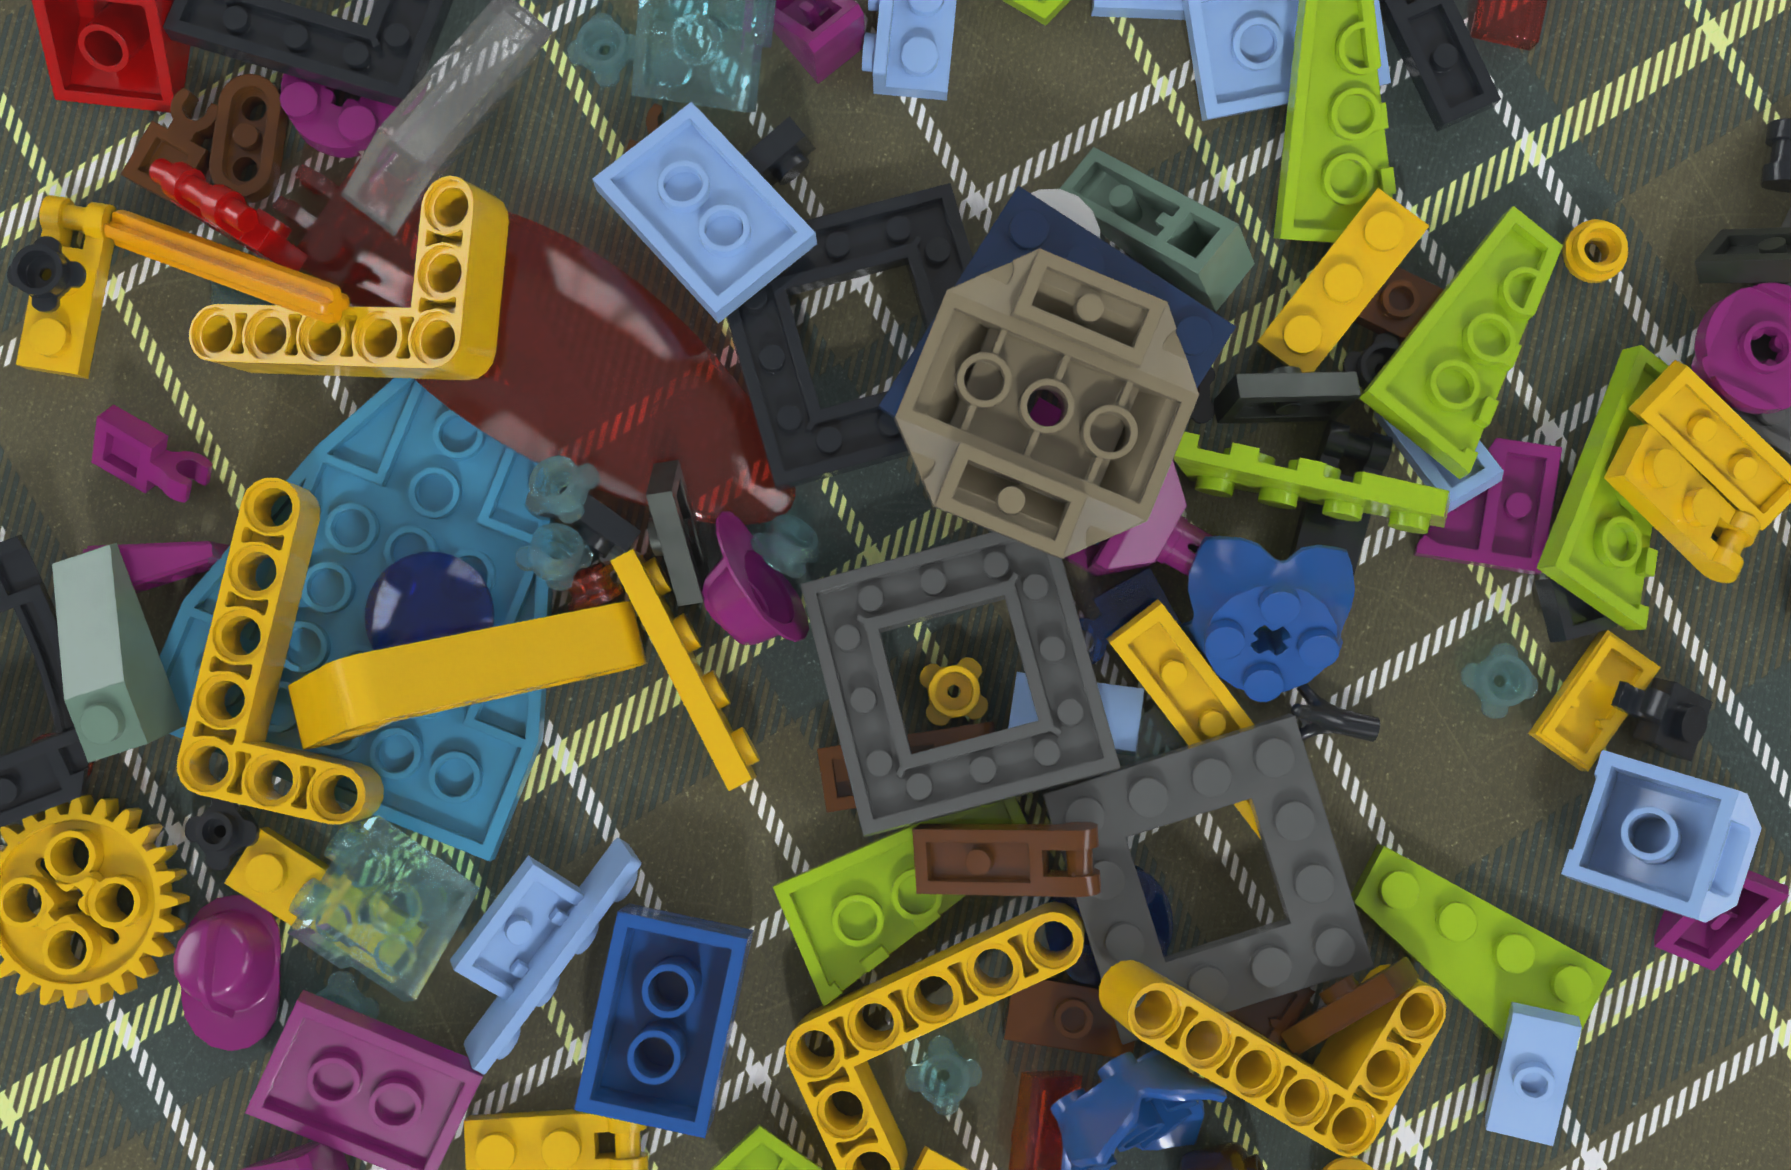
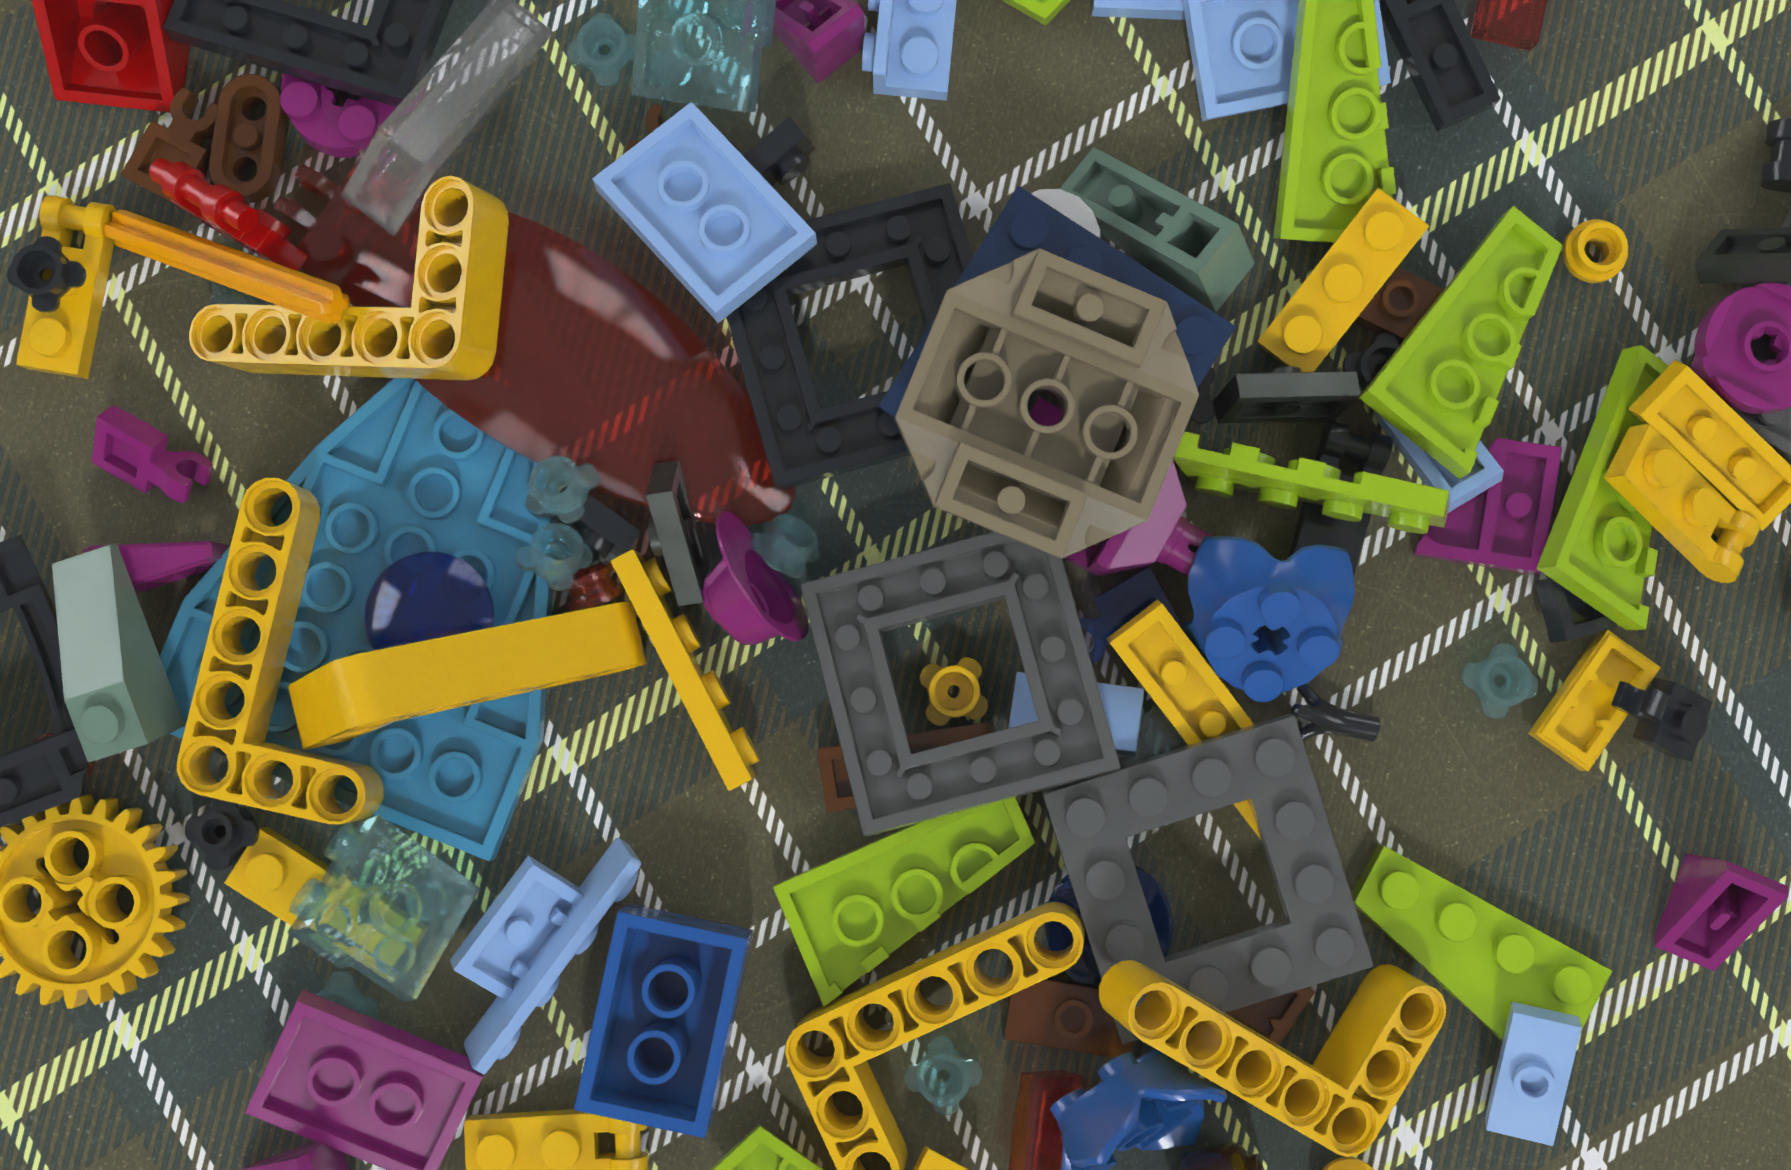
magenta piece [173,895,281,1051] -> none
reddish brown plate [912,822,1101,897] -> none
reddish brown plate [1280,956,1420,1055] -> none
light blue slope [1561,750,1762,923] -> none

